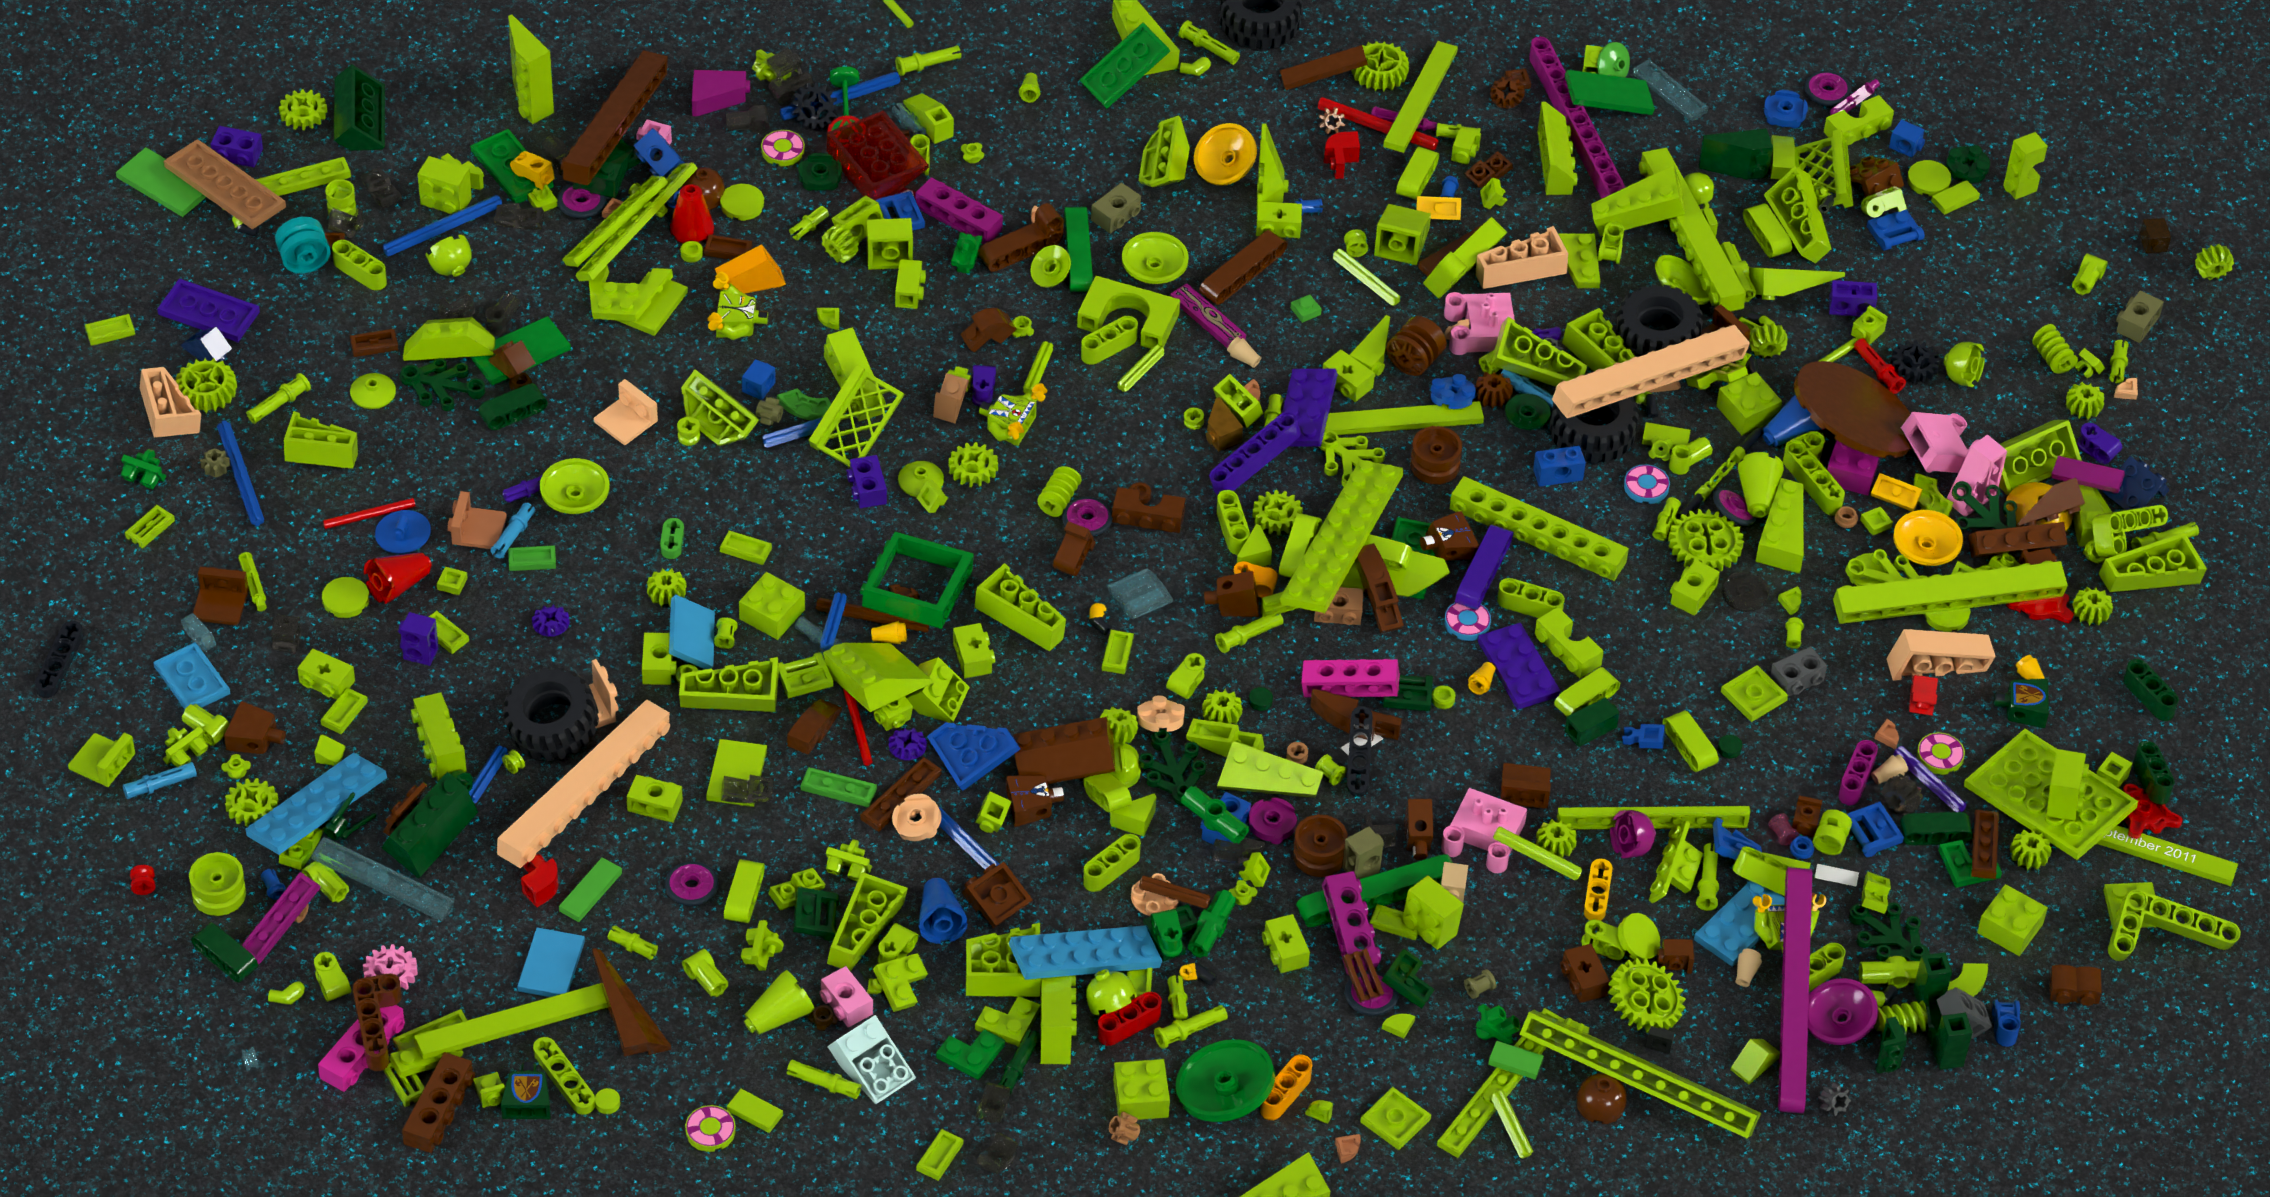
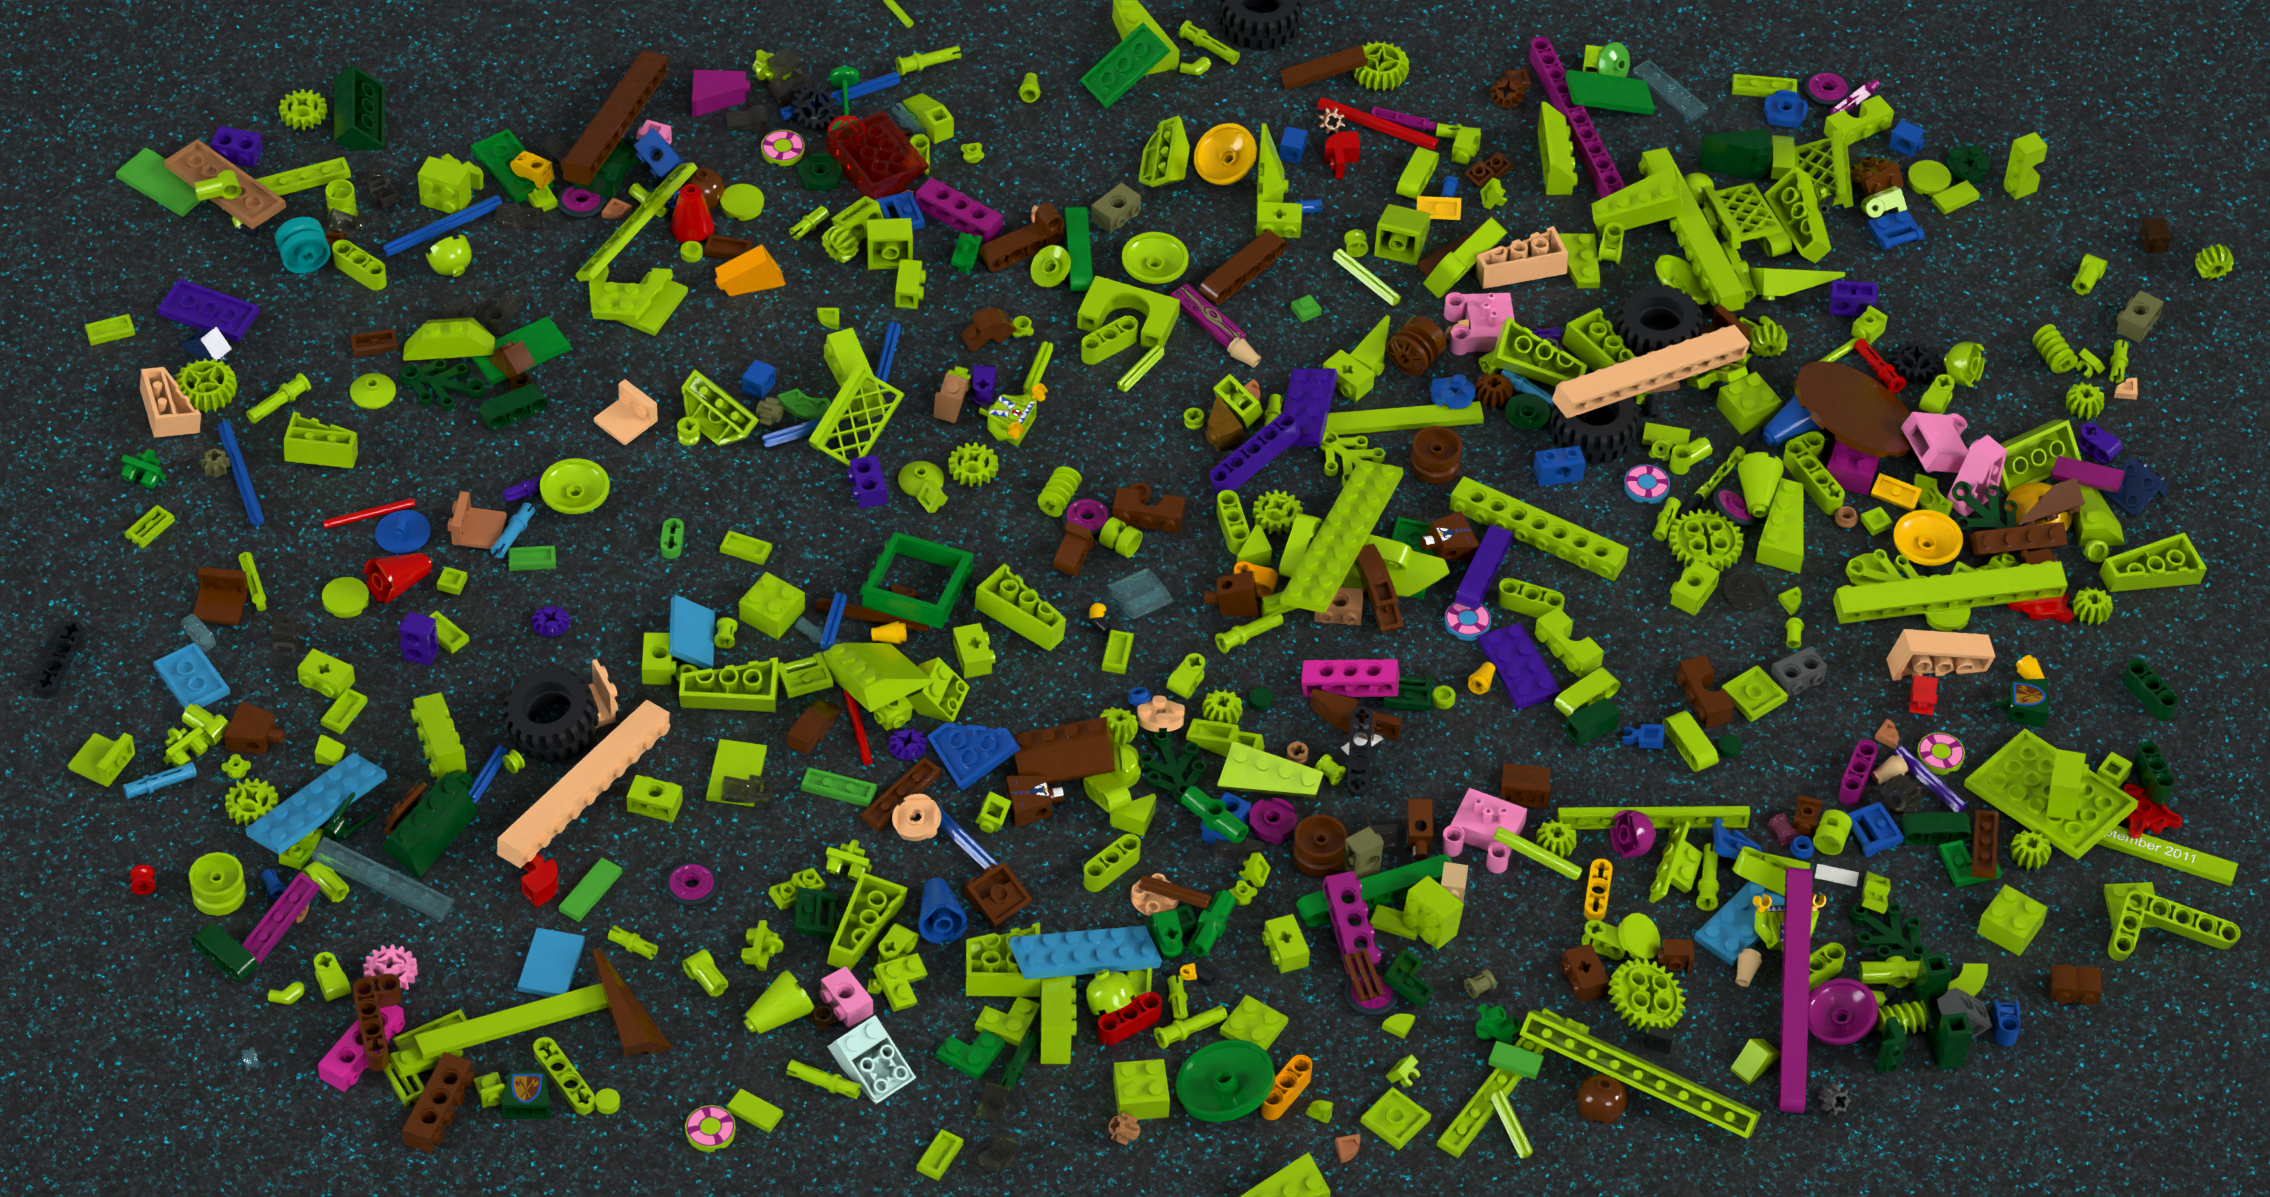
lime slope [508,14,554,124] -> none
lime tile [562,176,668,267] -> none
lime gear [647,568,686,607] -> none
lime torso [707,272,768,340] -> none
lime beam [724,859,765,923] -> none
lime tile [1383,41,1458,153] -> none
lime beam [2092,505,2168,558] -> none
lime pin [2131,522,2199,550] -> none
none -> lime piece [194,170,241,201]
none -> blue axle [875,322,901,390]
none -> lime wheel [1099,517,1142,558]
none -> blue plate [1128,687,1152,707]
none -> lime plate [1220,995,1288,1051]
none -> blue brick [1279,126,1307,164]
none -> lime tile [1386,1054,1420,1088]
none -> reddish brown arch [1676,655,1734,729]
none -> lime fence [1703,183,1783,250]
none -> lime tile [1732,74,1797,97]
none -> lime piece [1919,374,1955,415]

